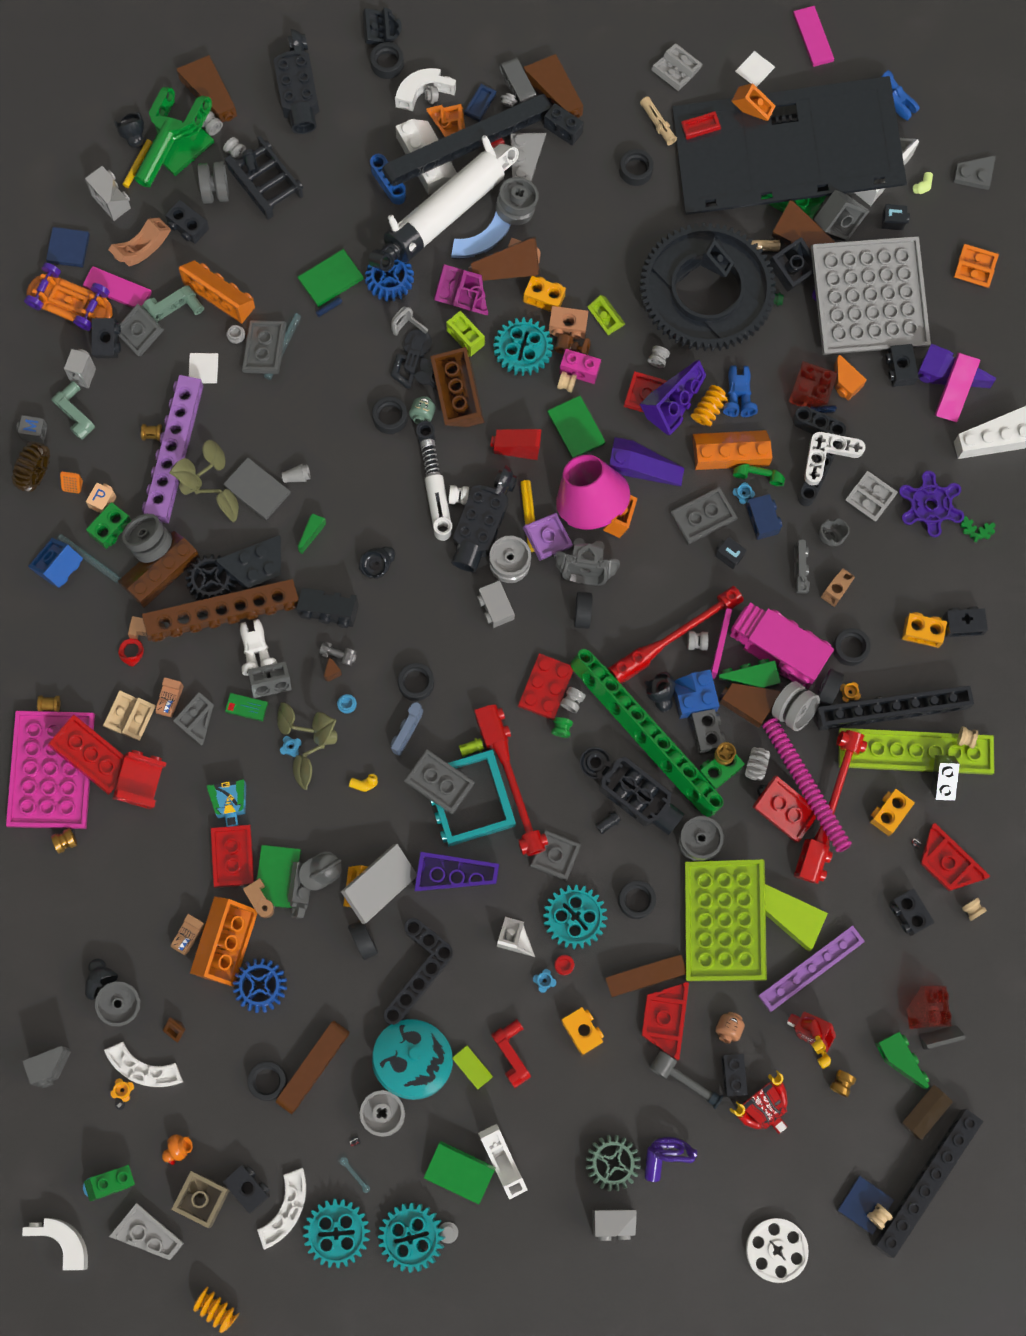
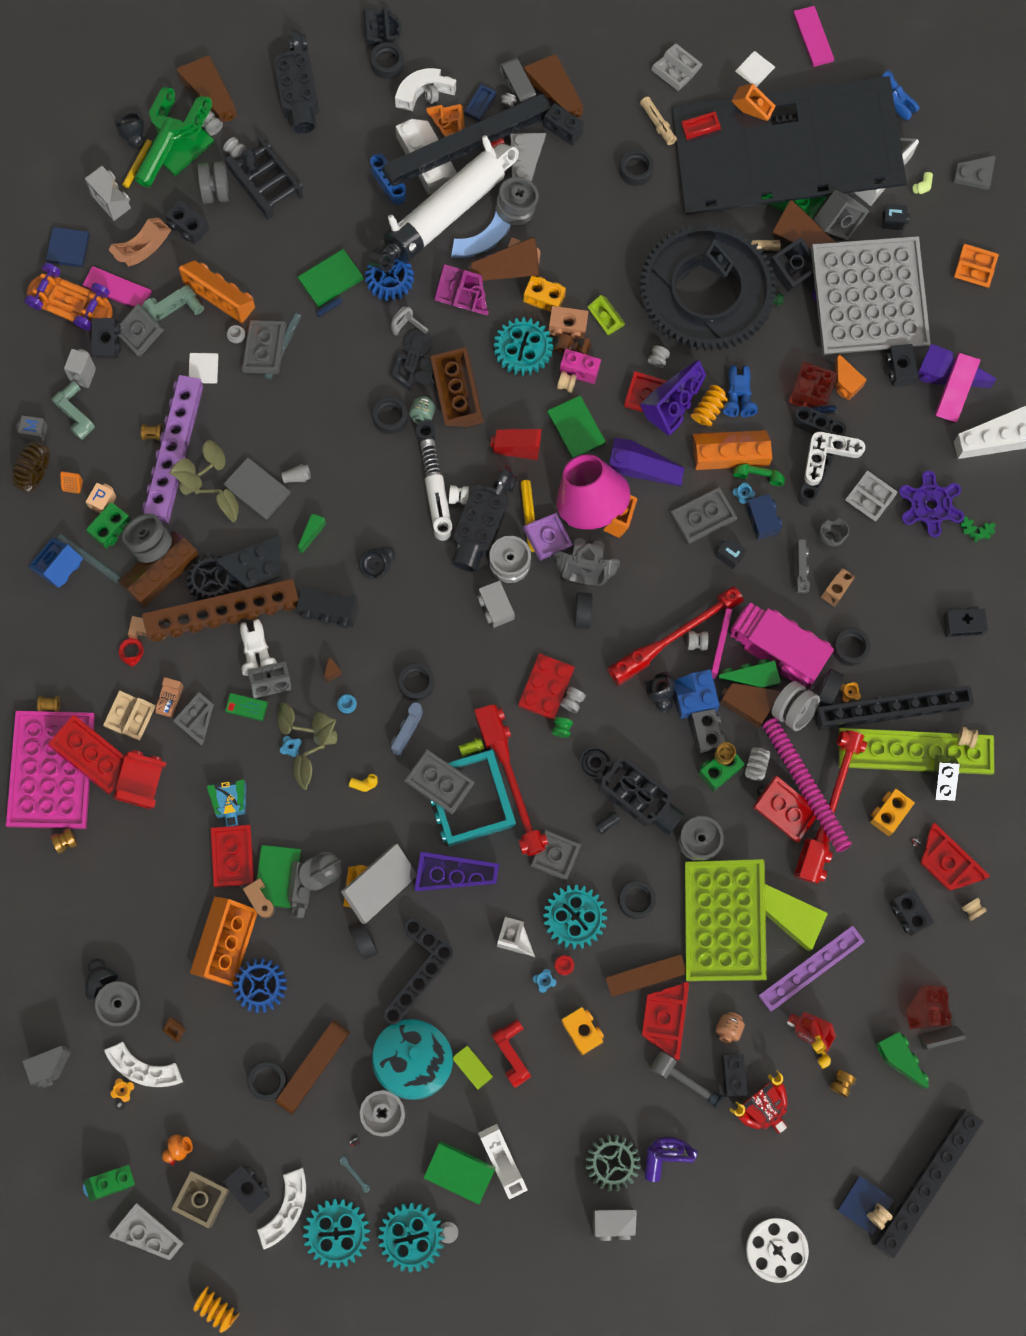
white arch [22,1218,88,1270] -> none
medium nougat leg [171,914,205,955] -> none
flat silver bar [319,642,357,666] -> none
lime brick [446,311,485,356] -> none
green beam [570,649,723,817] -> none
dark brown piece [901,1085,953,1140] -> none
light orange brick [902,612,947,648] -> none

